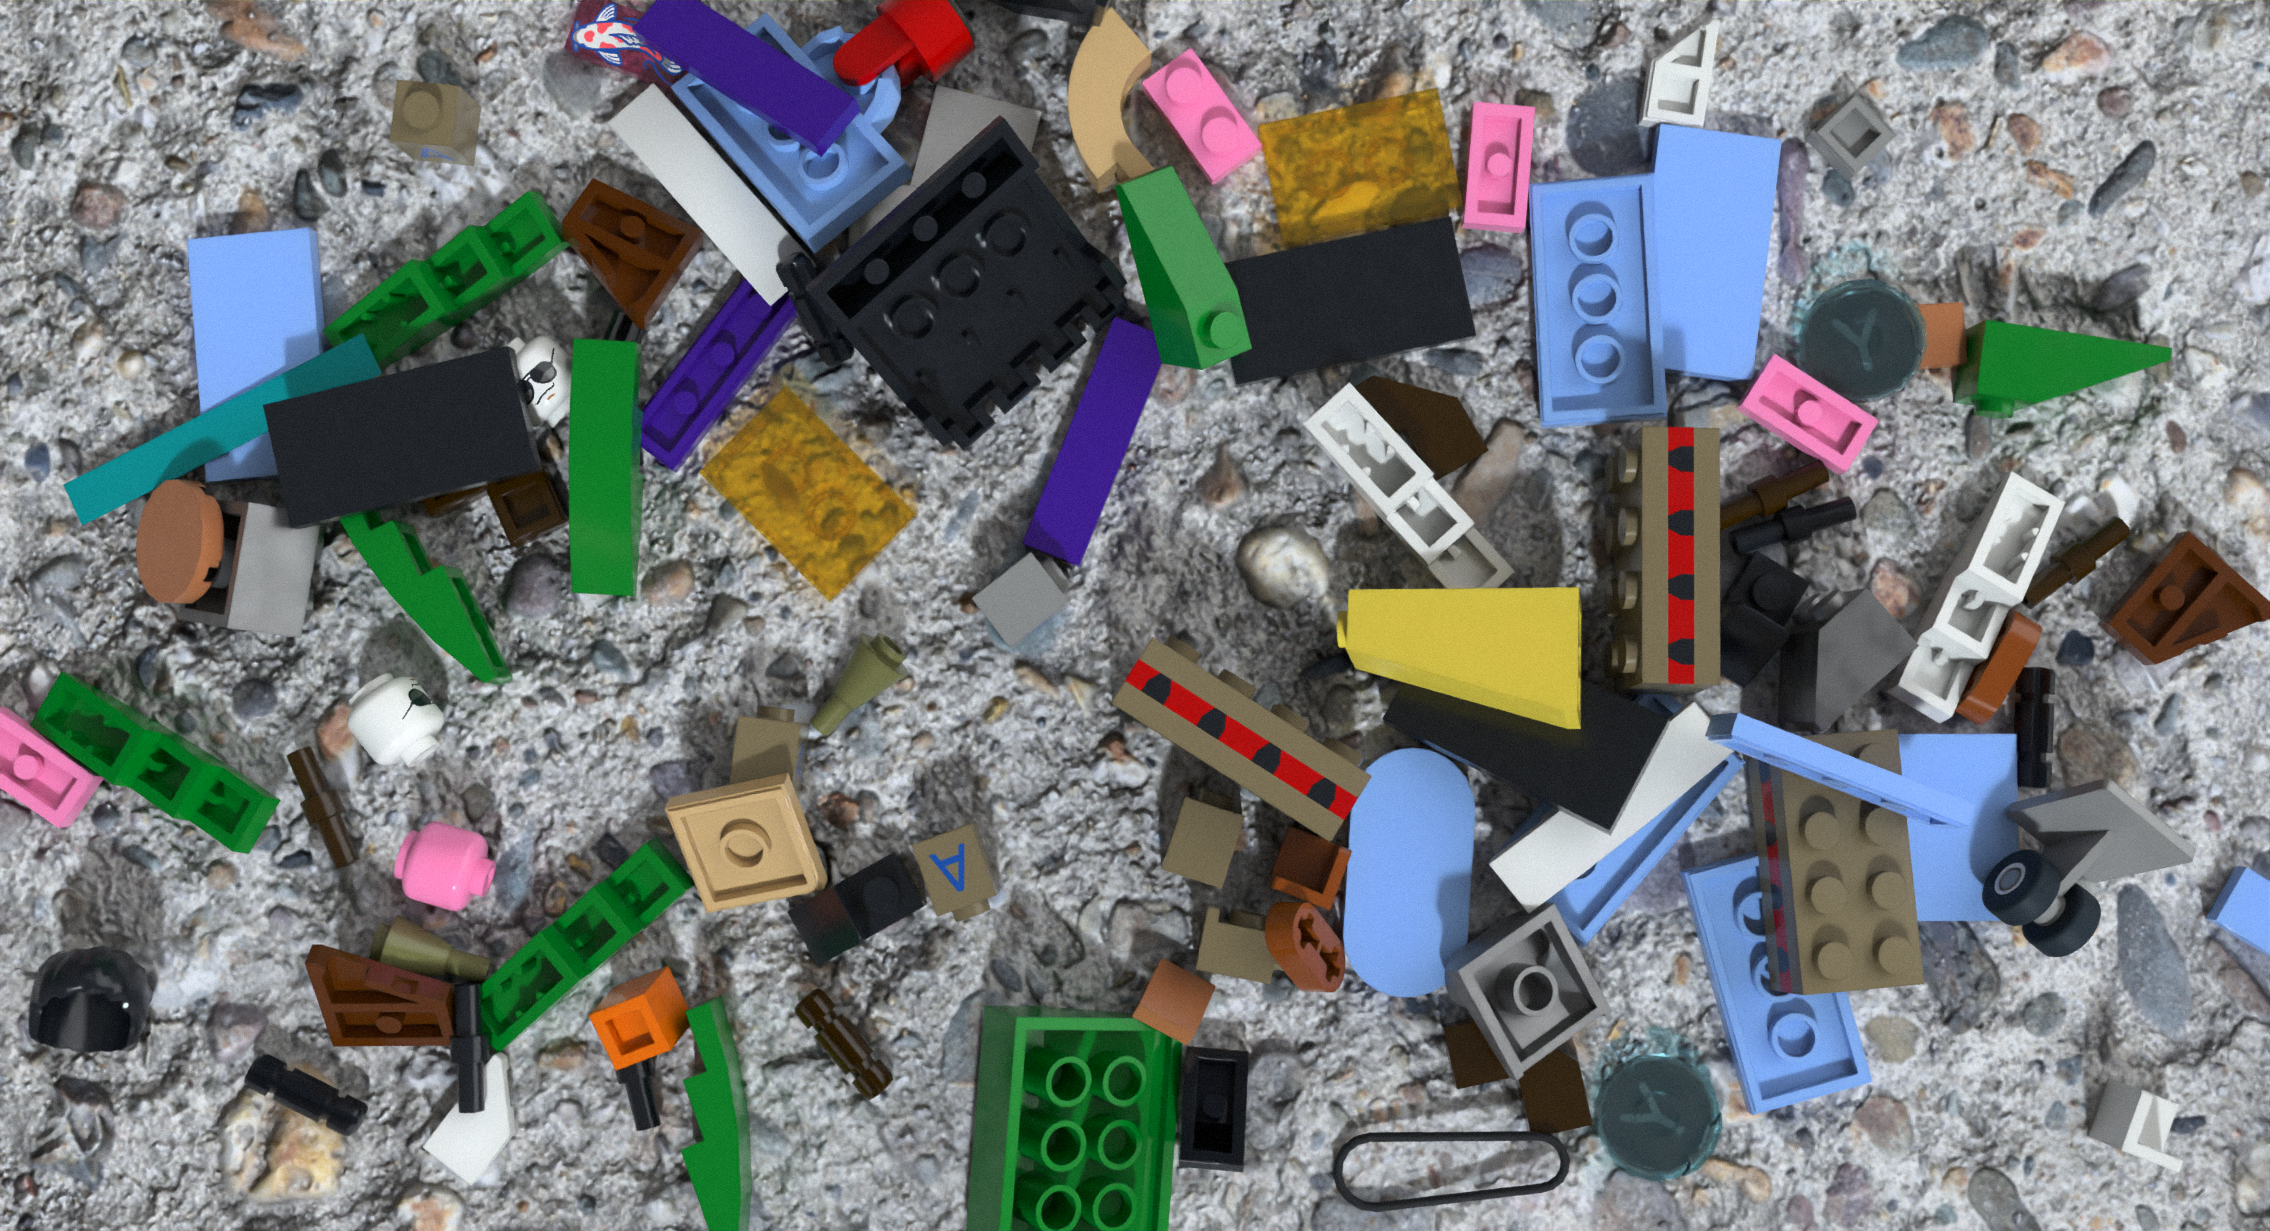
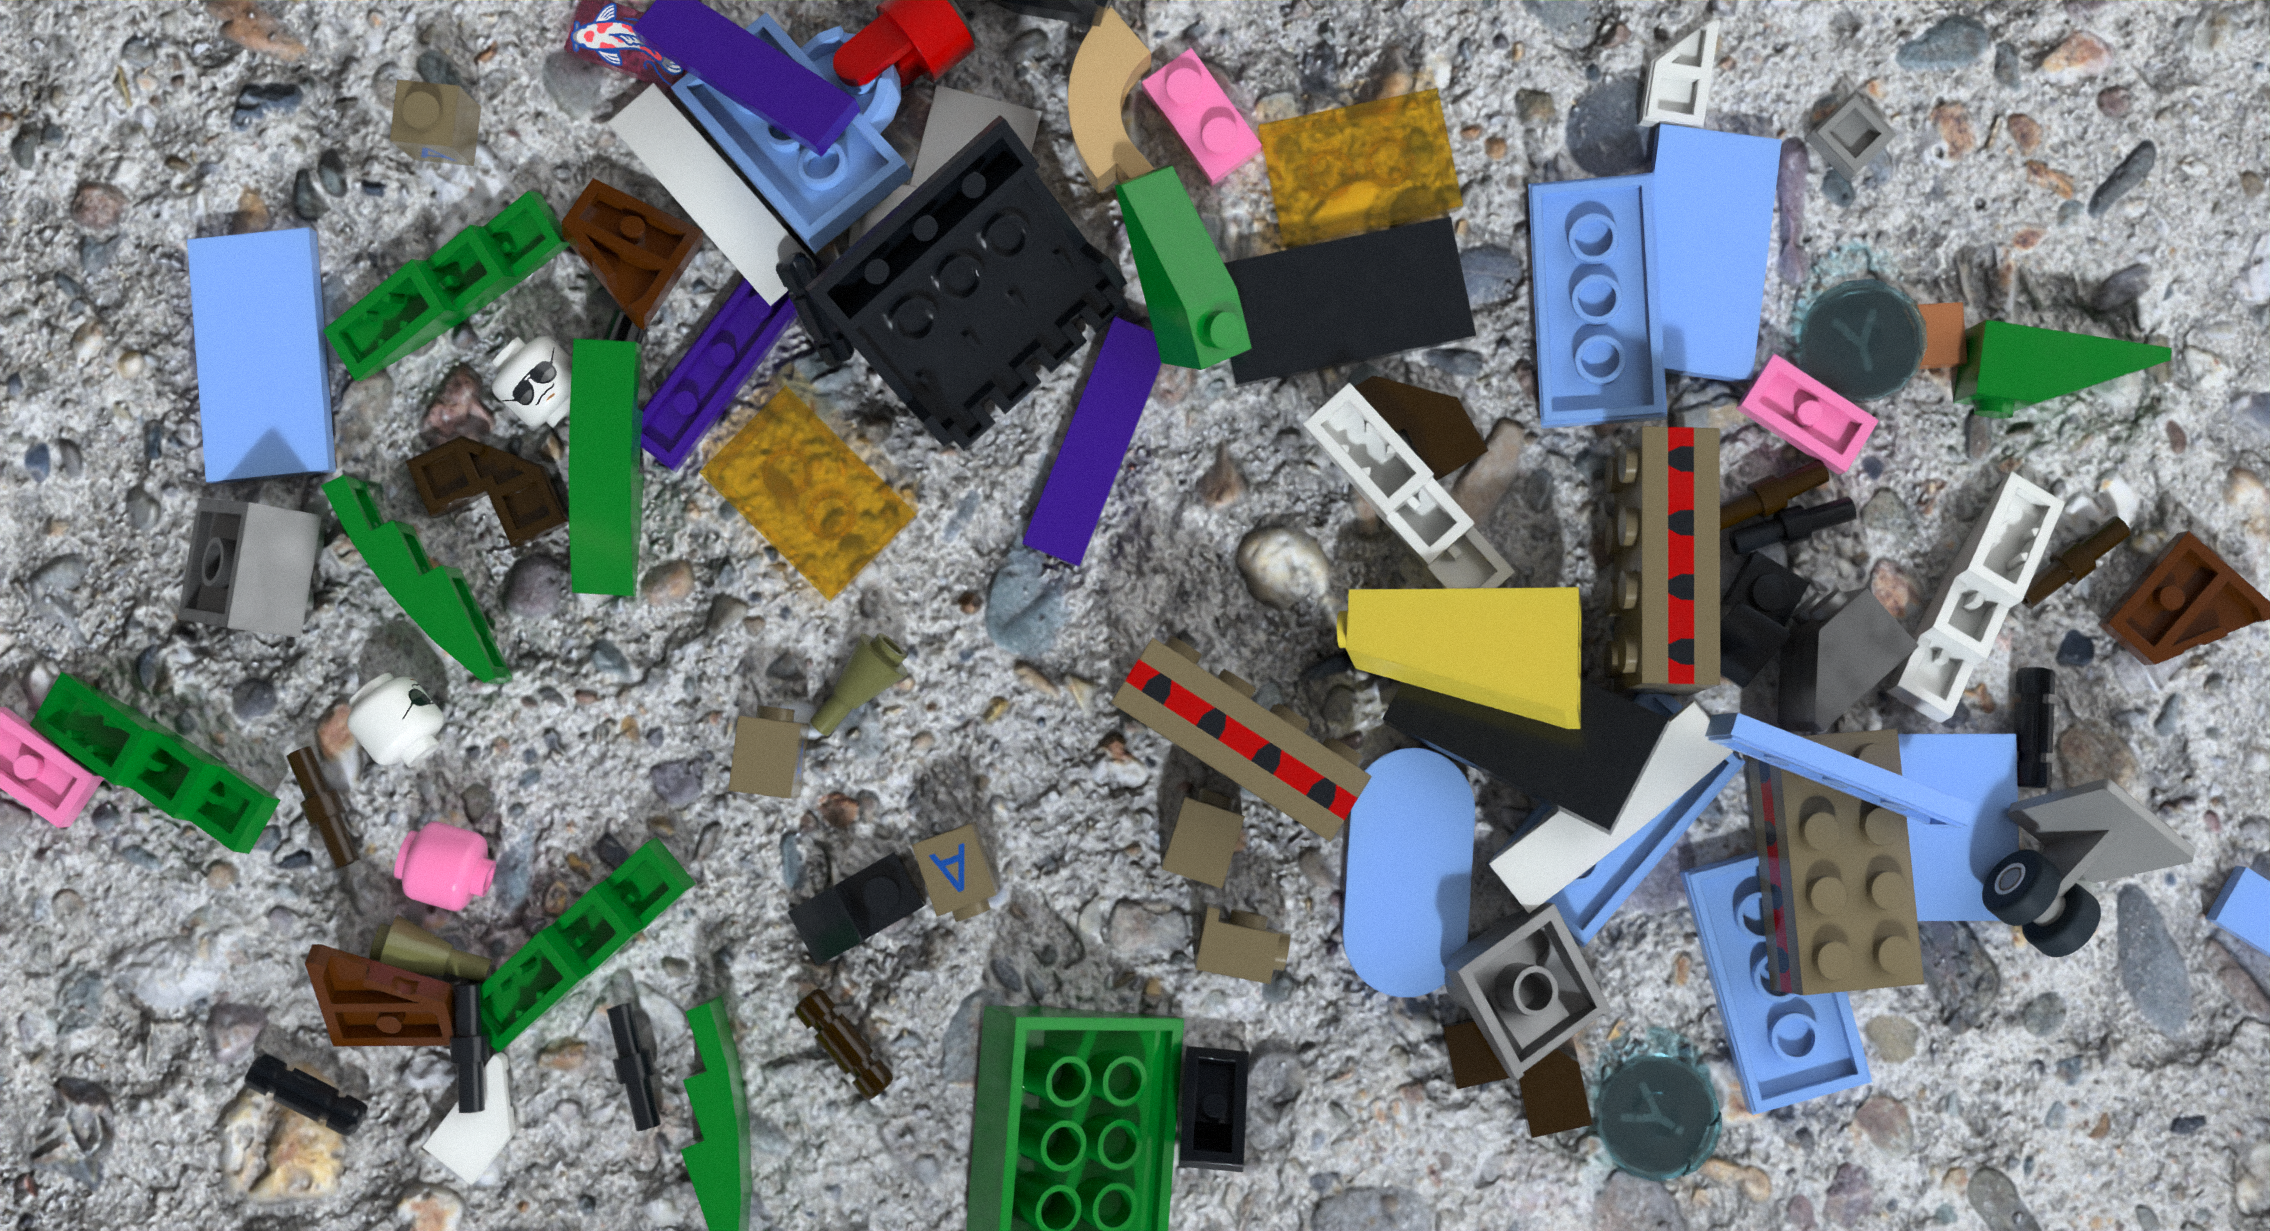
black hair [28,945,153,1053] -> none
teal sticker [63,333,382,526] -> none
nougat tile [136,479,224,604] -> none
black tile [263,346,542,529] -> none
orange panel [588,966,690,1071] -> none
tan tile [665,773,828,913] -> none
light grey brick [972,552,1072,650] -> none
nougat tile [1132,957,1216,1046] -> none
dark orange beam [1265,902,1345,993] -> none
dark orange panel [1266,825,1352,910] -> none
black piece [1333,1131,1570,1212] -> none
bright pink plate [1460,102,1535,233] -> none
dark orange beam [1955,609,2042,725] -> none
white panel [2088,1078,2183,1172] -> none

